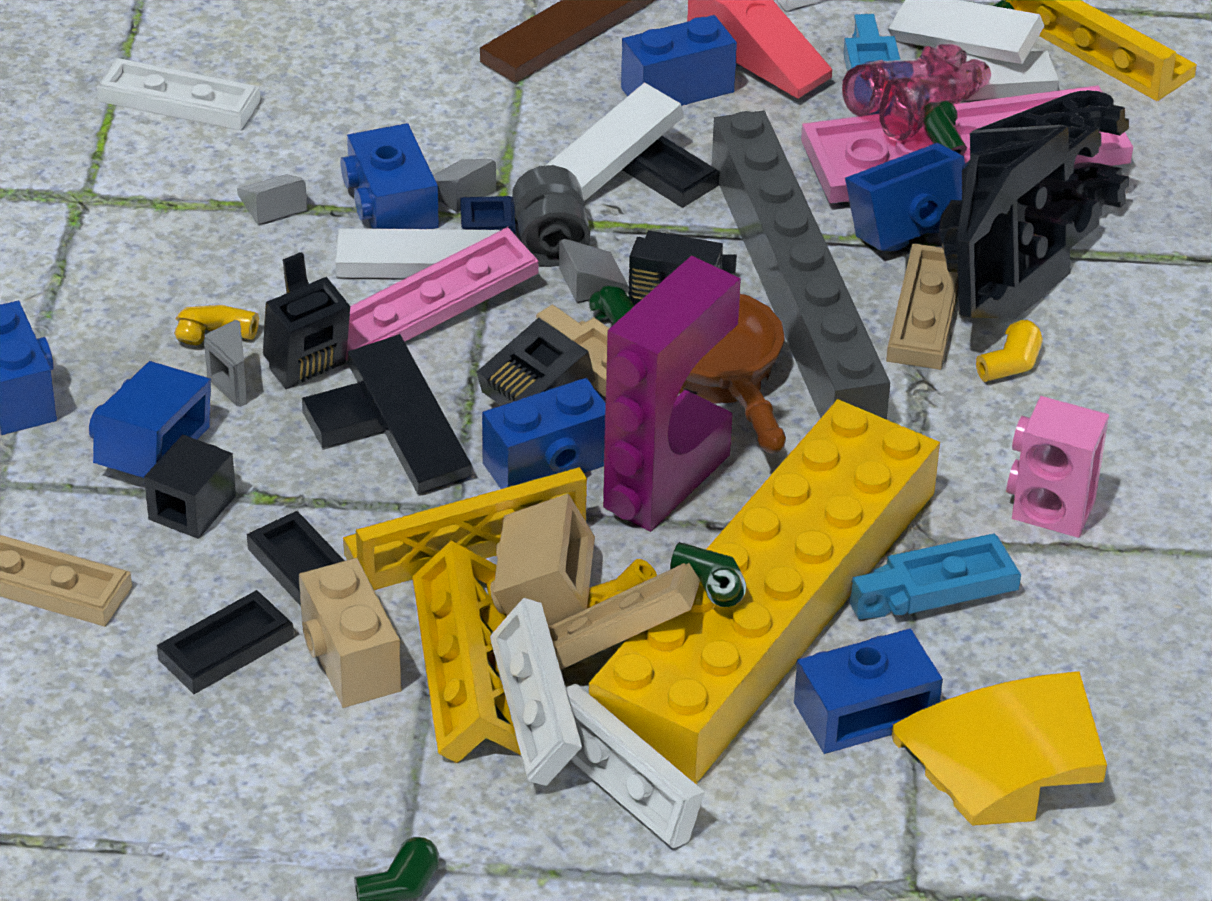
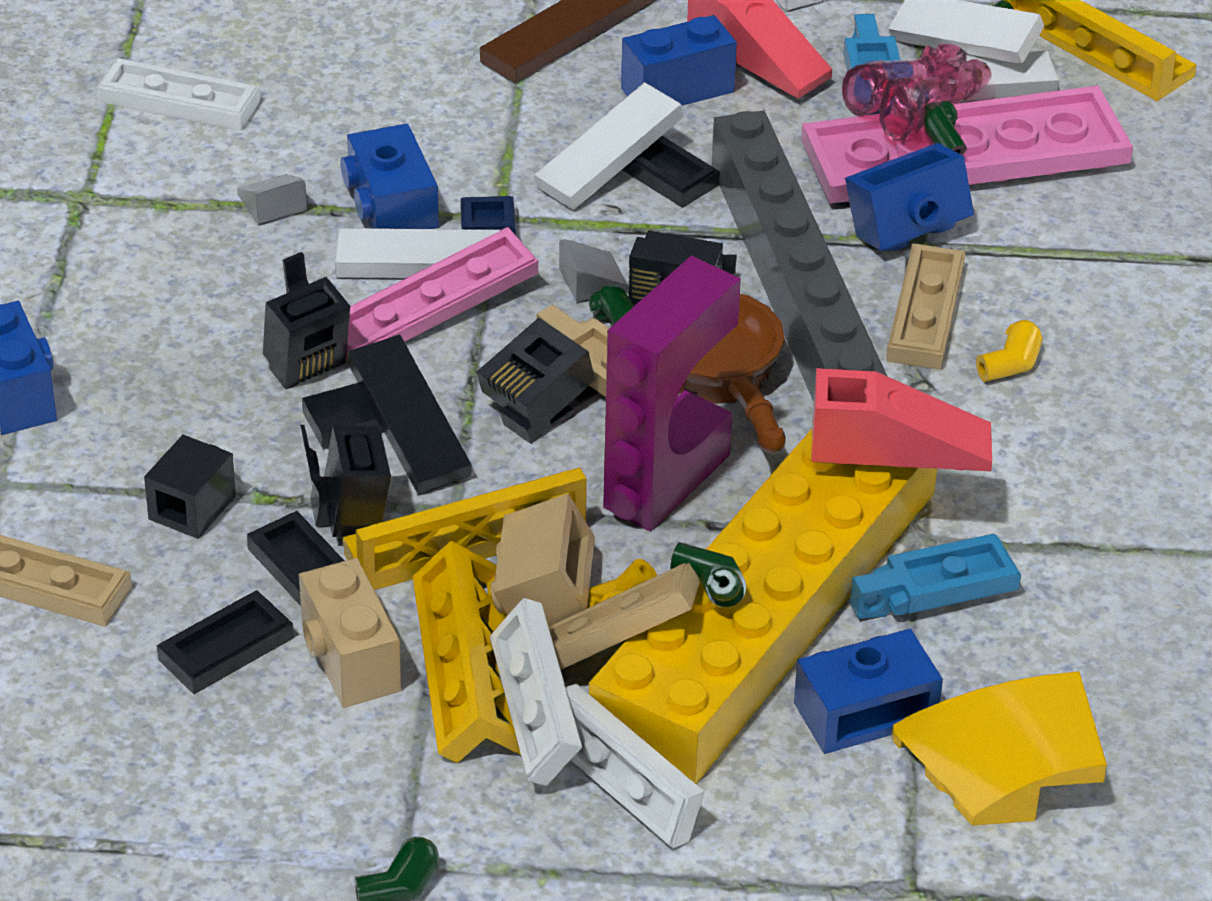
blue brick [89,361,211,478] -> none
yellow arm [174,305,259,346] -> none
light grey slope [204,320,247,407] -> none
light grey slope [433,159,496,212] -> none
blue brick [482,378,606,489] -> none
dark grey wheel [512,165,590,267] -> none
black connector [938,90,1129,319] -> none
bright pink brick [1006,396,1109,538] -> none
none -> black piece [300,425,391,537]
none -> coral slope [811,368,992,471]

